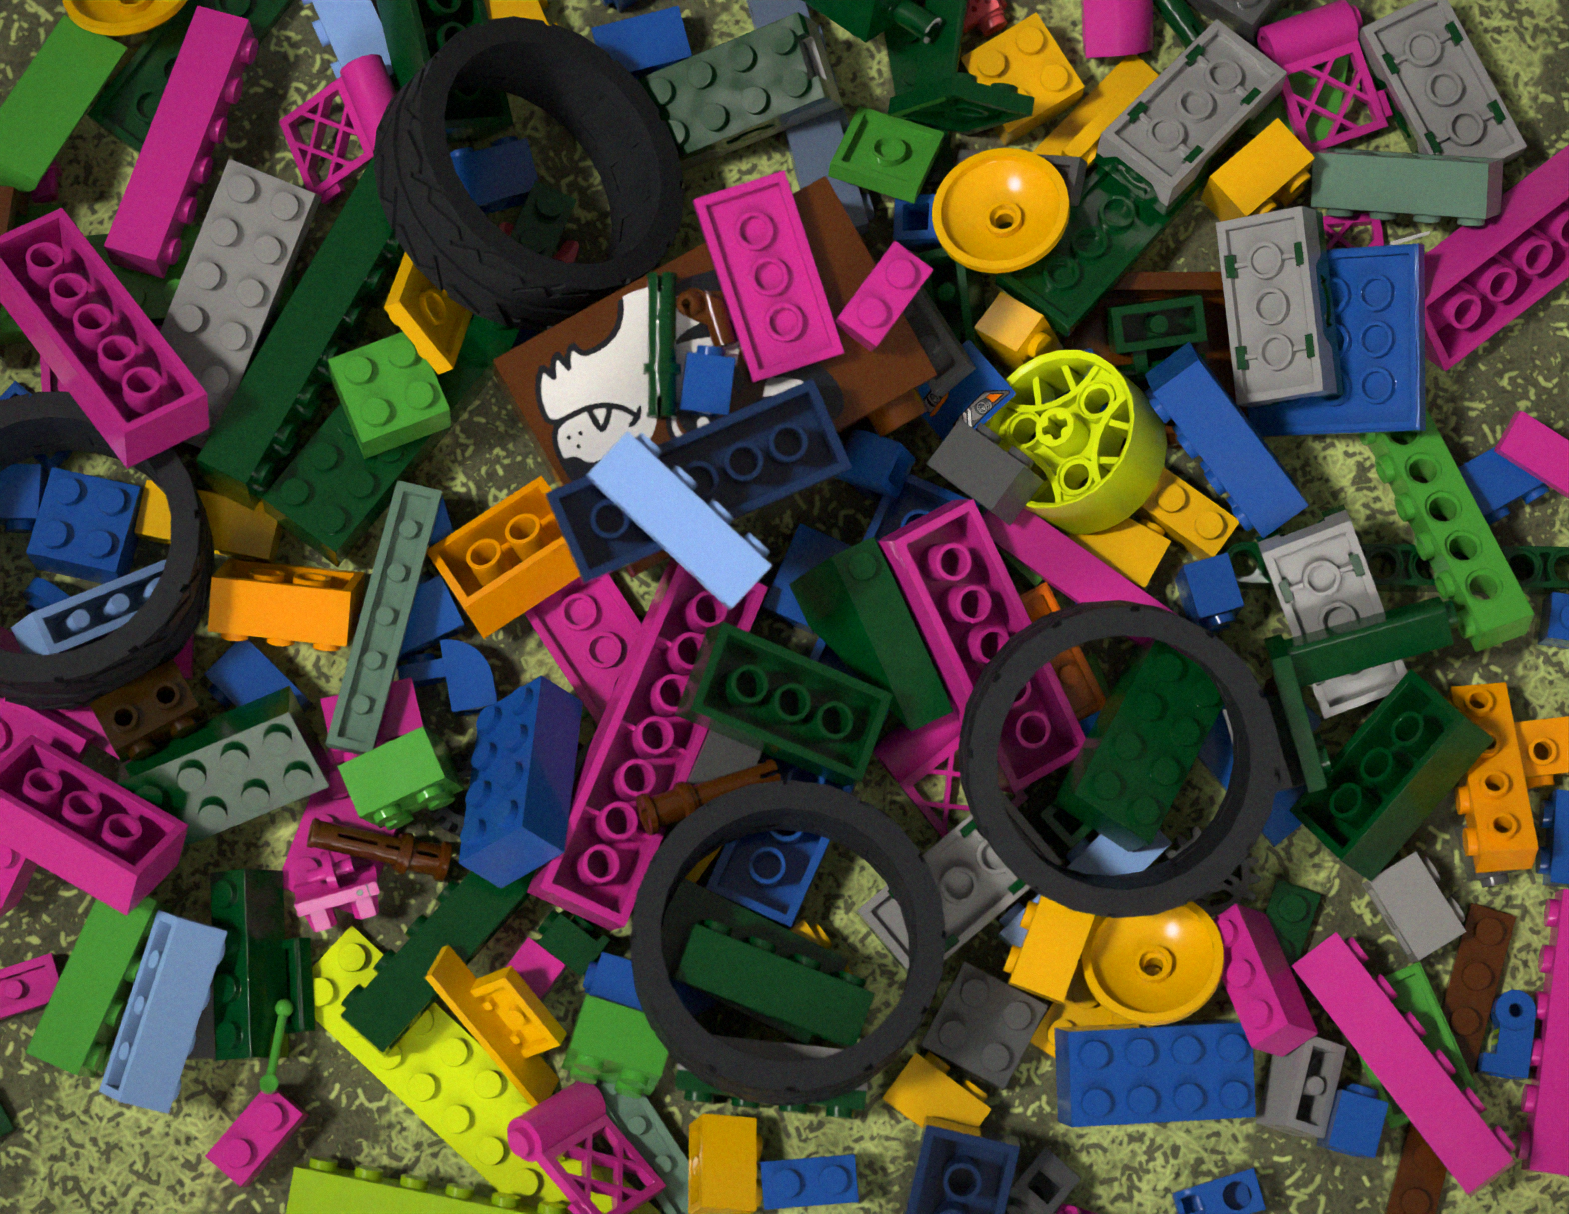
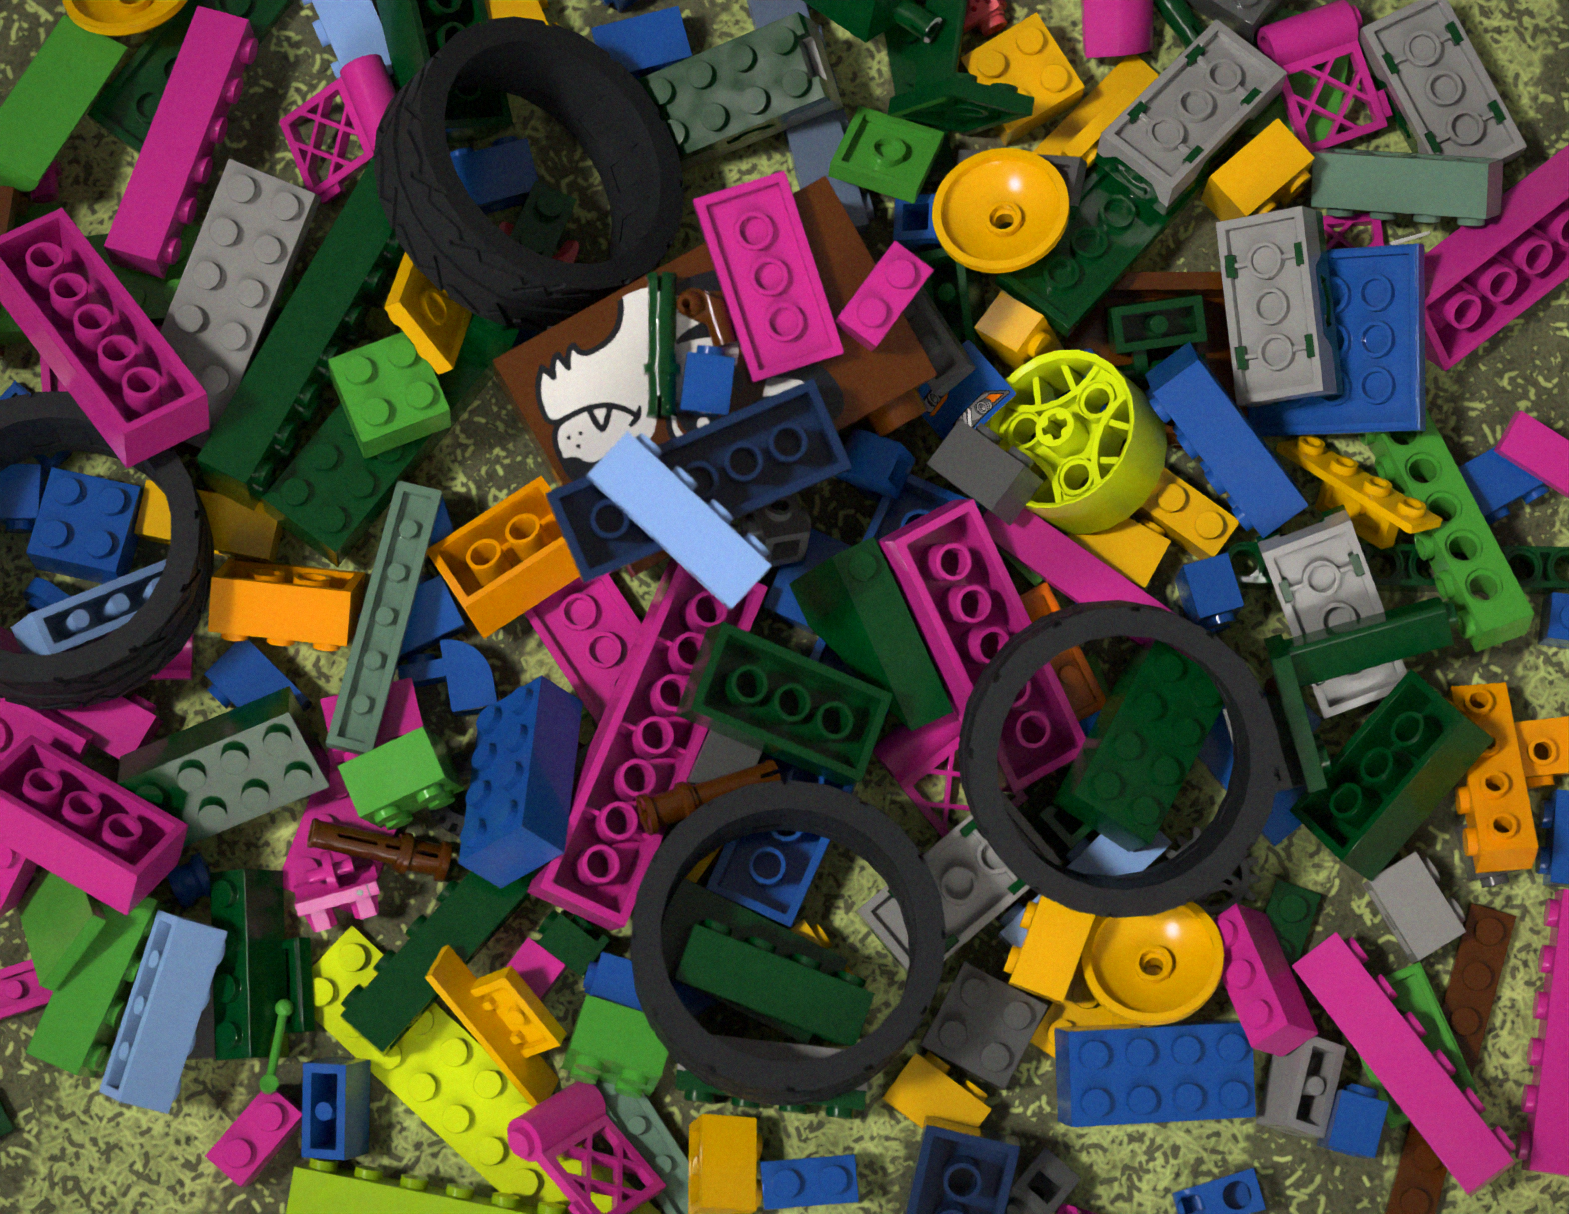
dark brown brick [89,659,206,763] -> none
blue leg [1474,990,1536,1081] -> none
none -> bright green tile [17,868,107,992]
none -> blue wheel [167,852,211,909]
none -> brick [301,1057,371,1160]
none -> dark grey brick [741,494,811,567]
none -> yellow bracket [1276,435,1442,549]

